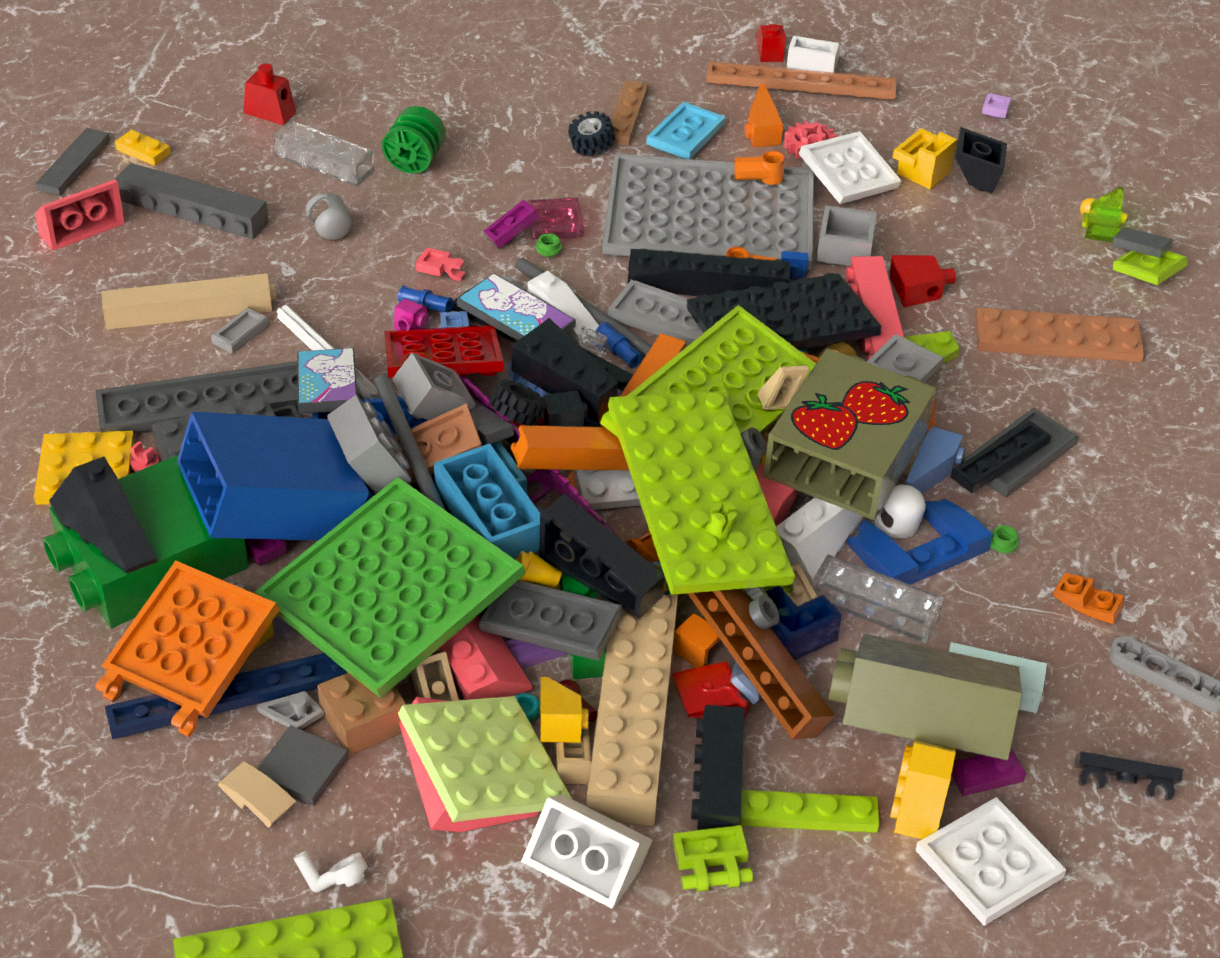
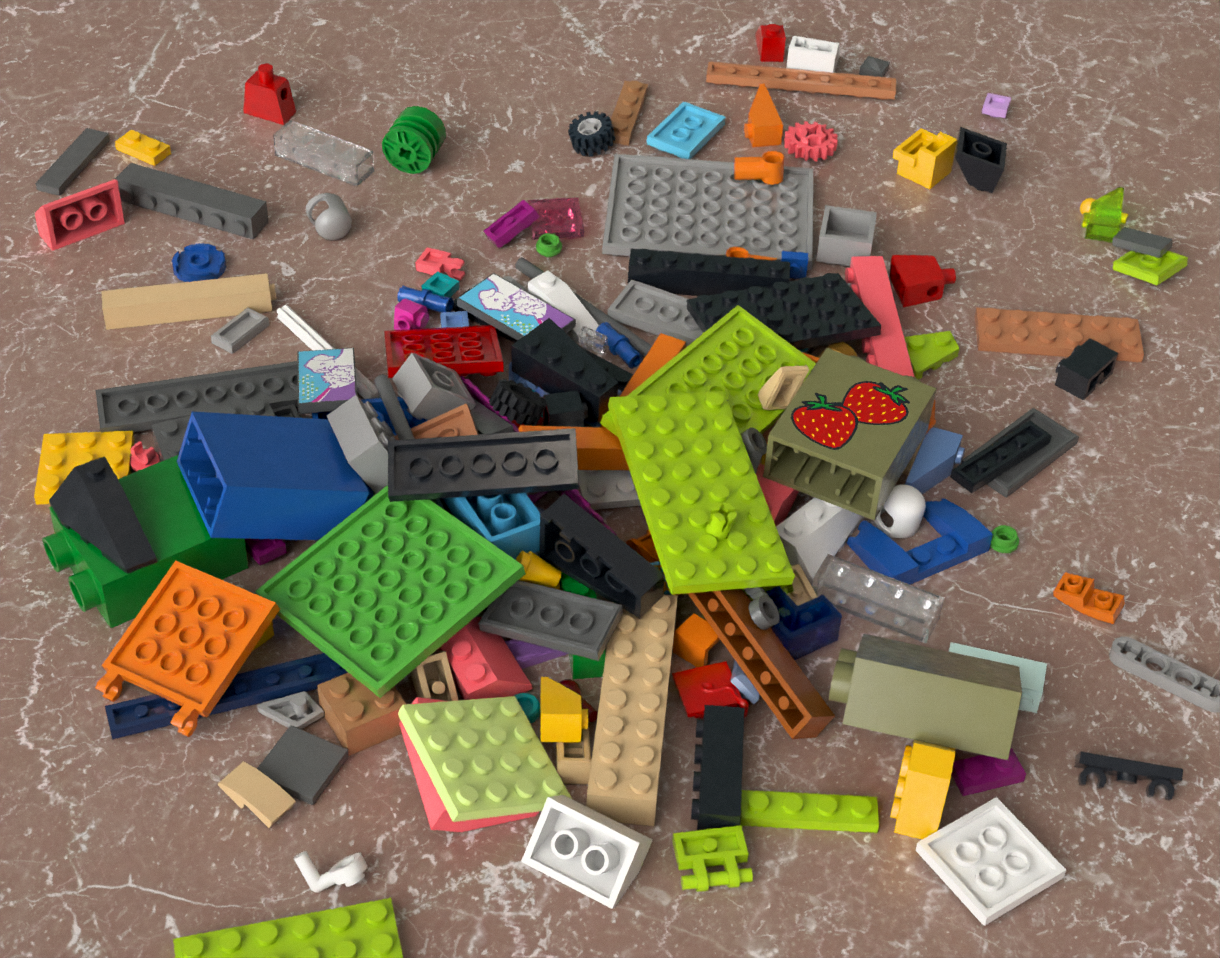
white plate [799,131,902,204] -> none
light grey plate [866,334,943,383] -> none
none -> blue tile [172,243,226,282]
none -> black plate [388,428,579,502]
none -> teal plate [422,271,460,297]
none -> dark grey tile [859,56,890,77]
none -> black brick [1055,338,1118,400]

